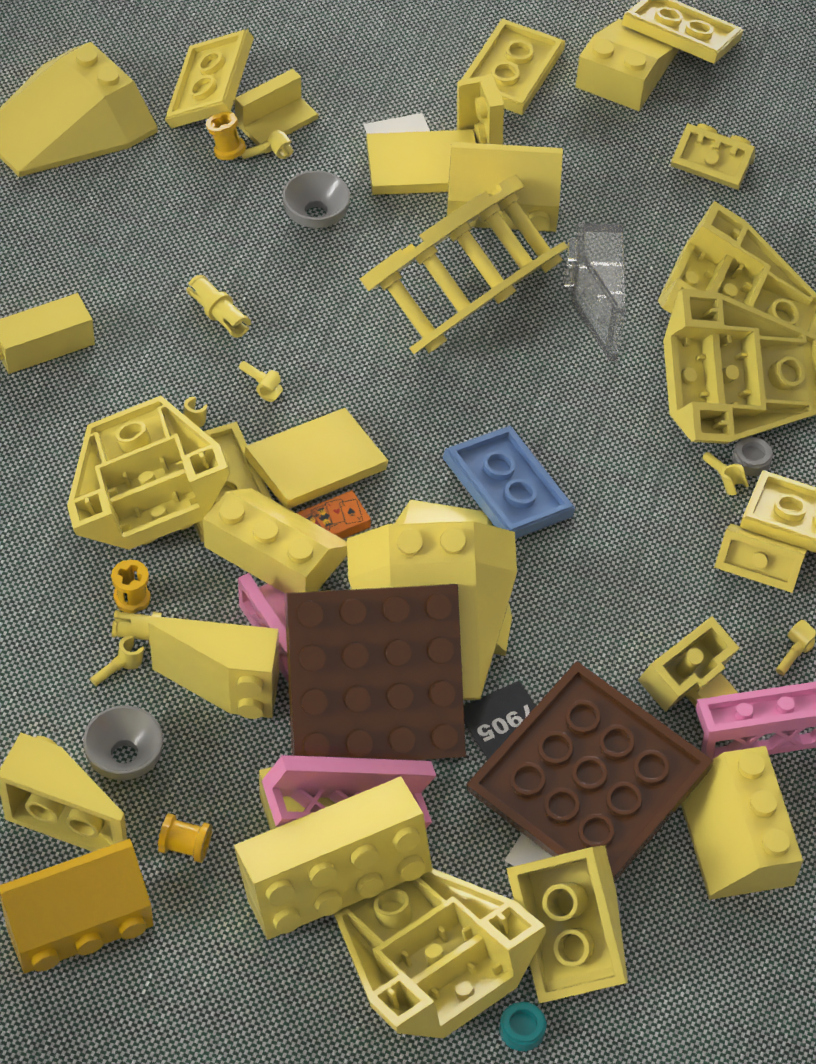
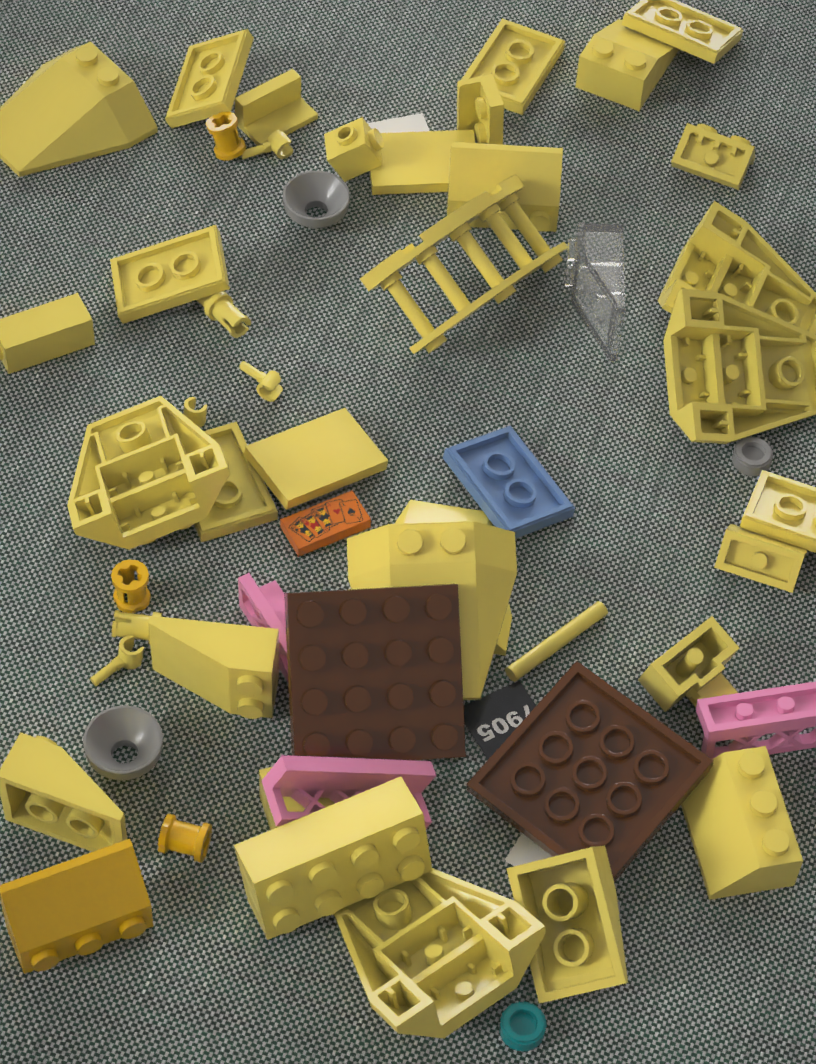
light yellow slope [203,488,347,593] -> none
light yellow hand [703,452,749,495] -> none
light yellow hand [776,620,816,676] -> none
none -> light yellow tile [110,225,230,324]
none -> light yellow brick [324,117,384,182]
none -> light yellow bar [505,601,608,682]

